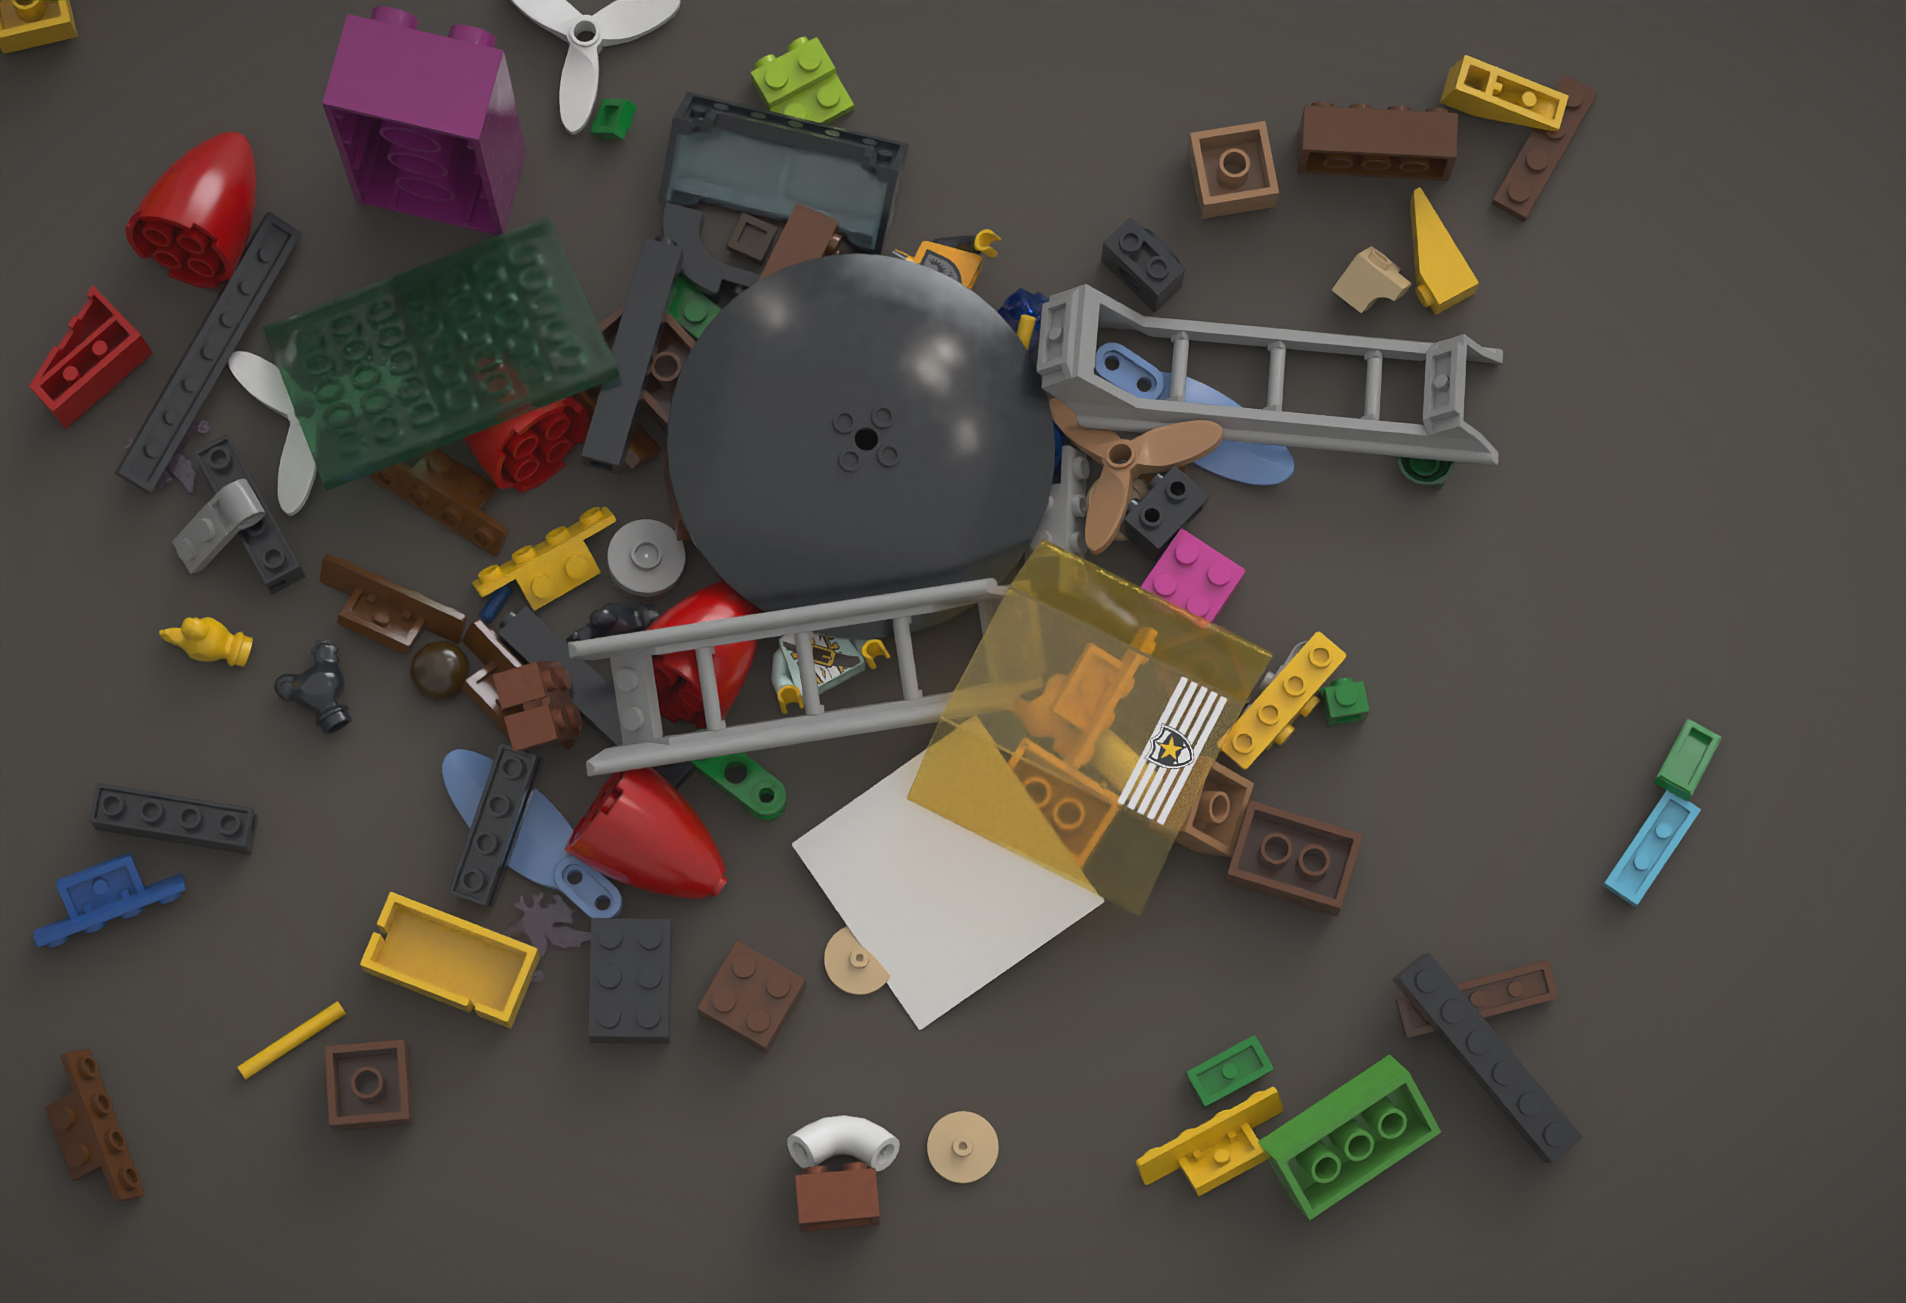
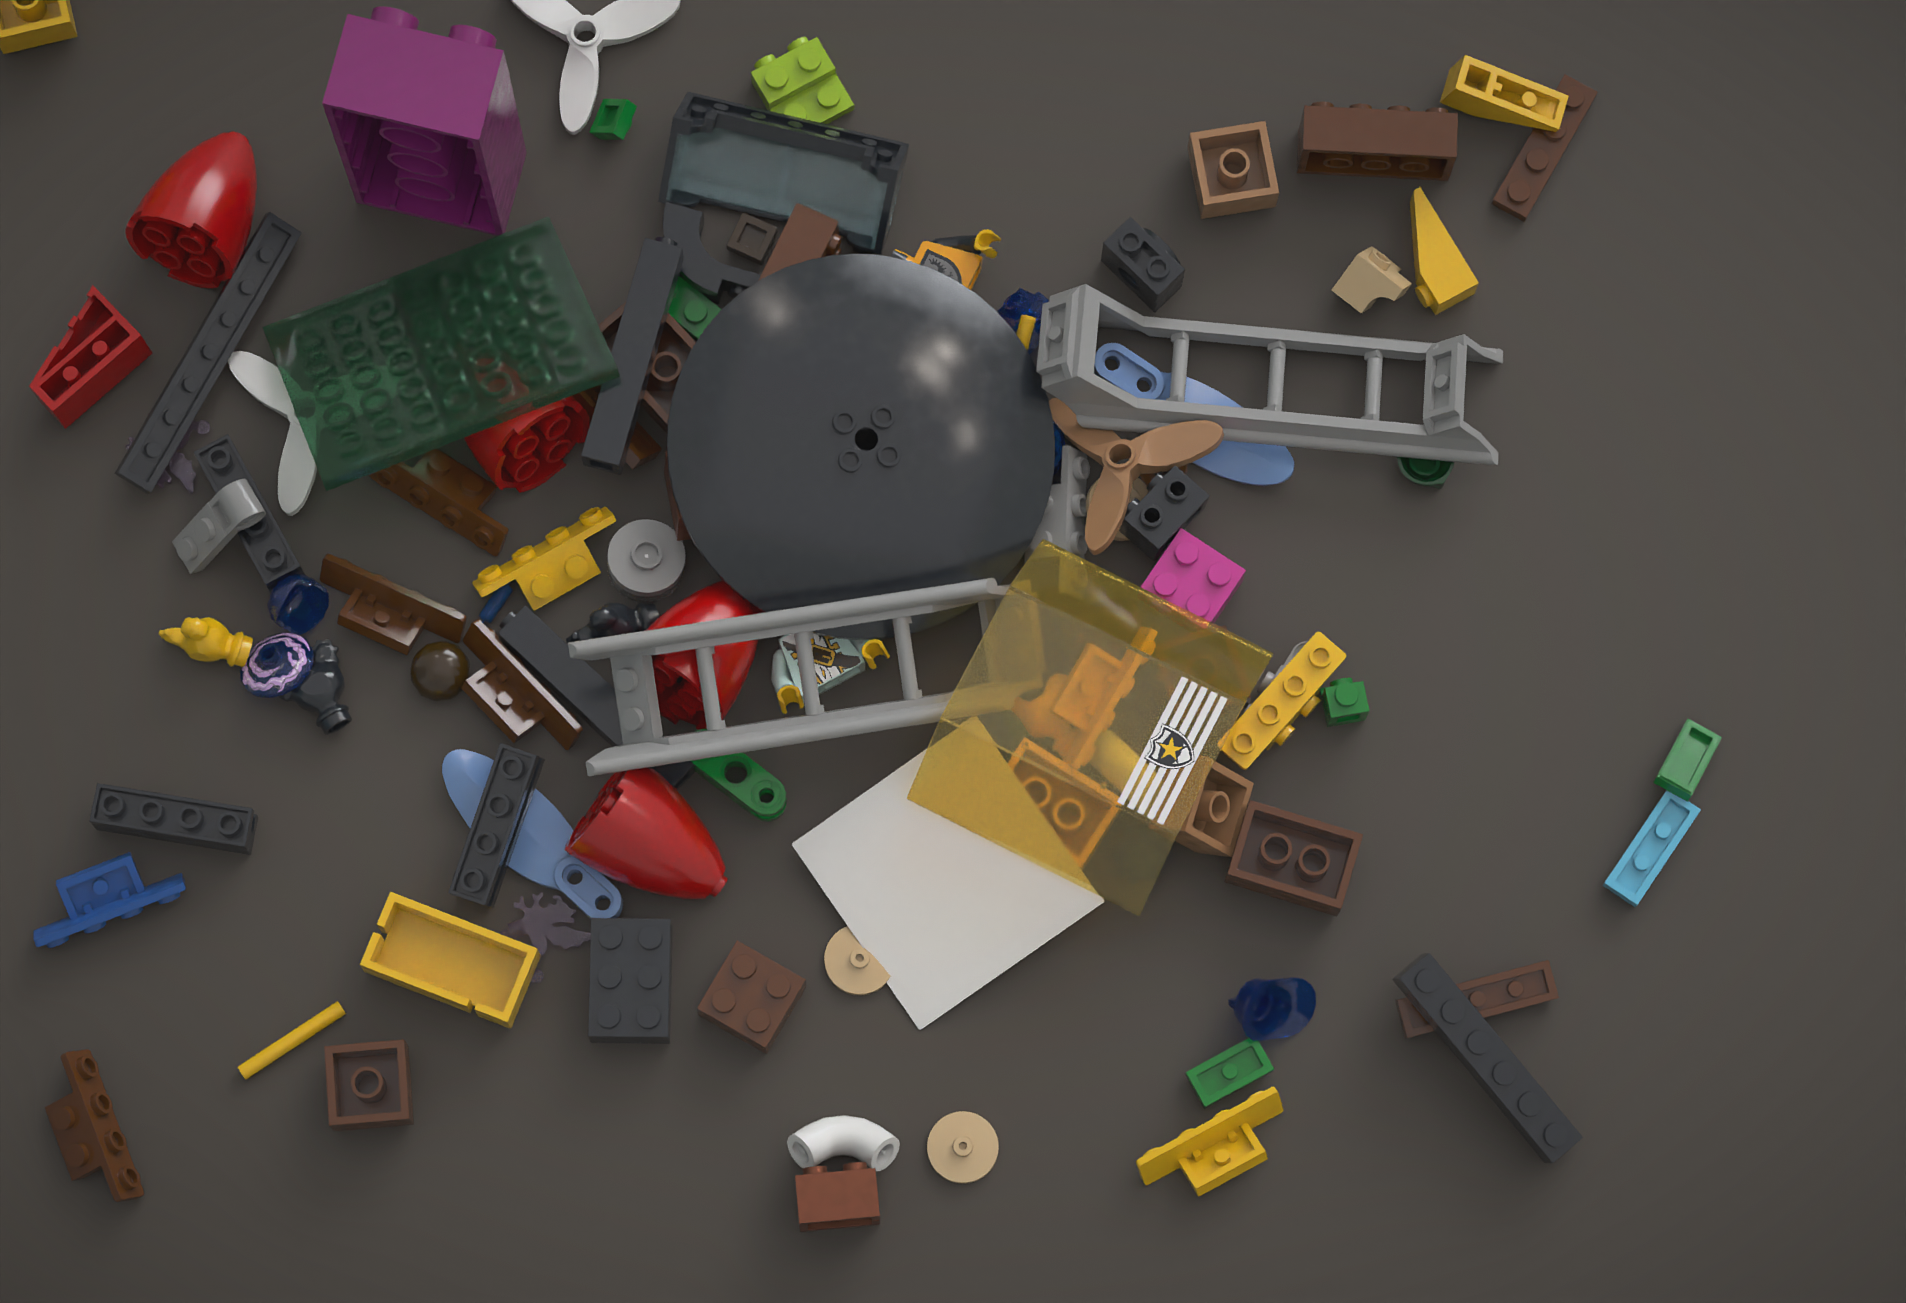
copper piece [492,661,582,751] -> none
bright green brick [1258,1054,1441,1220] -> none
none -> dish [240,632,314,698]
none -> clear blue hair [267,573,329,635]
none -> clear blue piece [1228,977,1316,1041]

